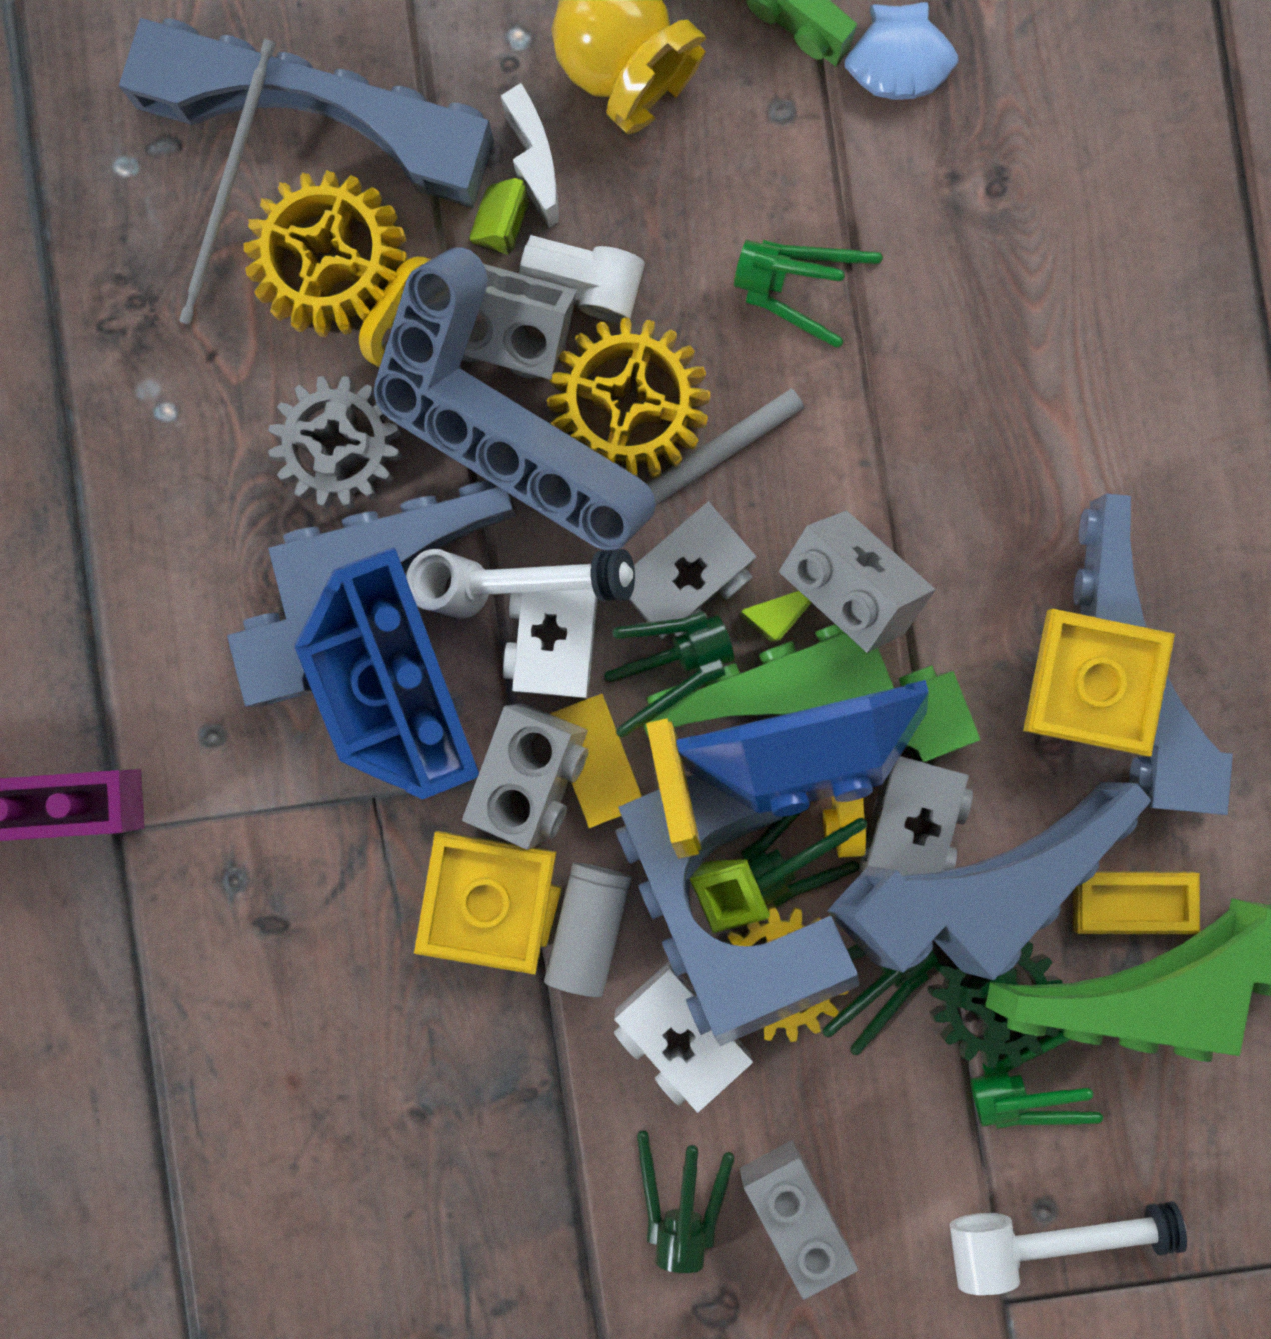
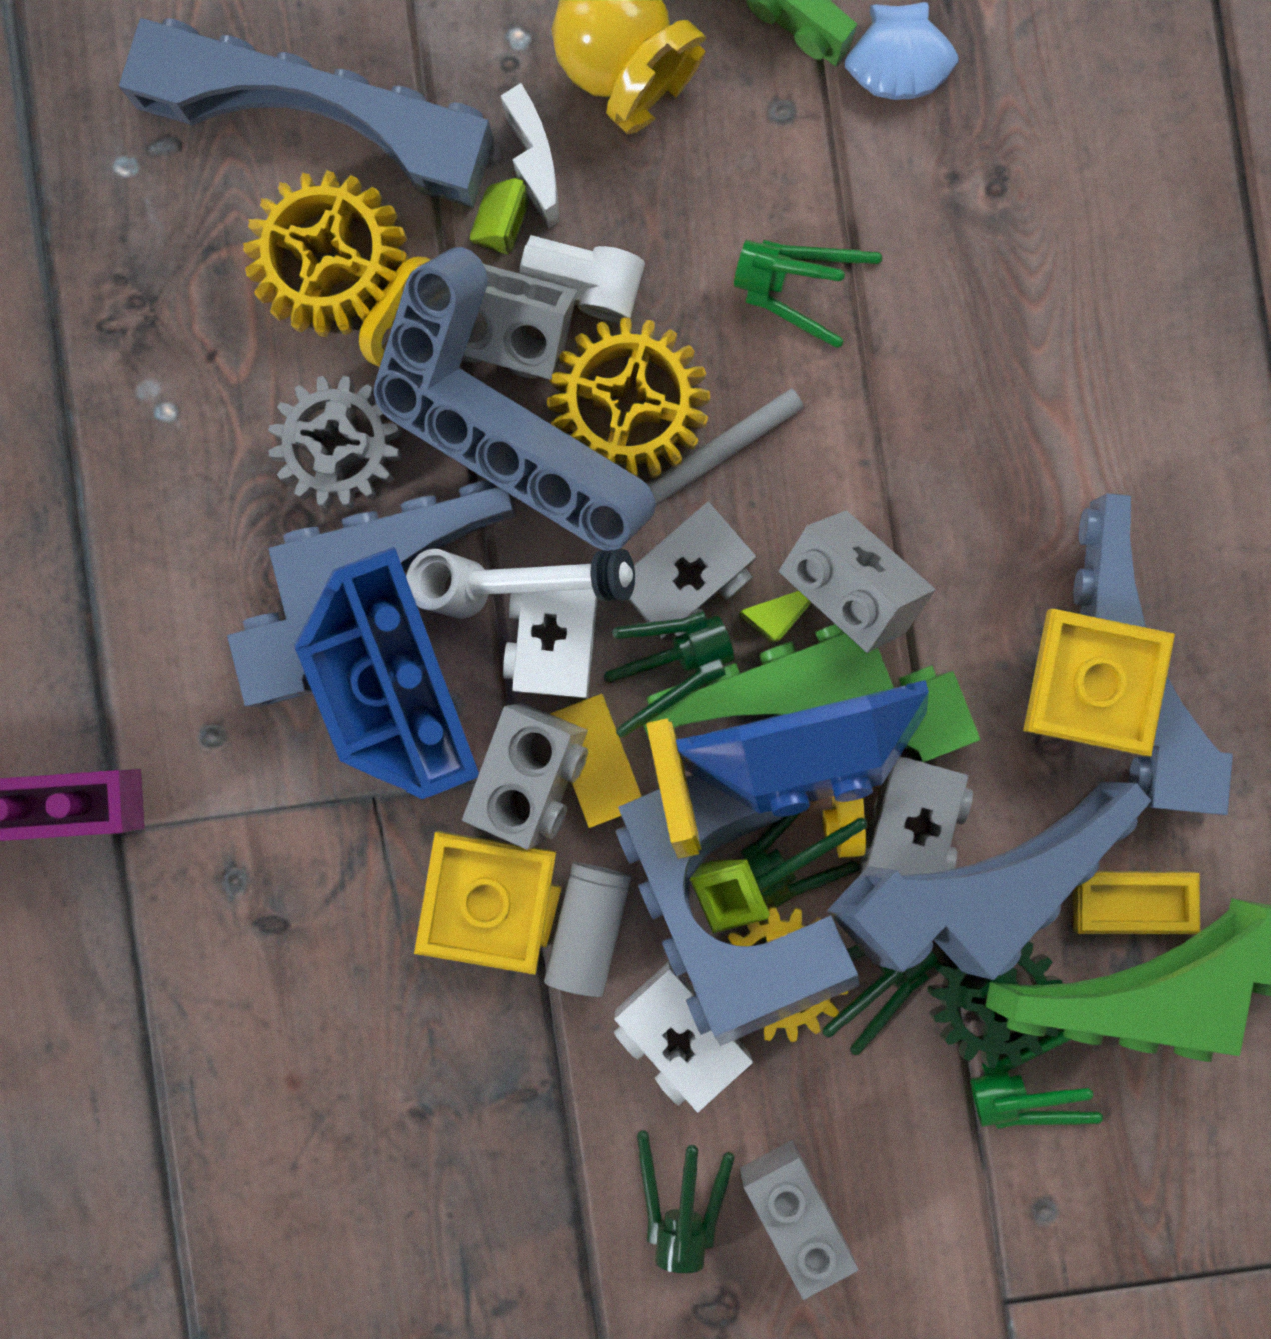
light grey piece [179,38,276,325] -> none
white piece [950,1201,1187,1295] -> none

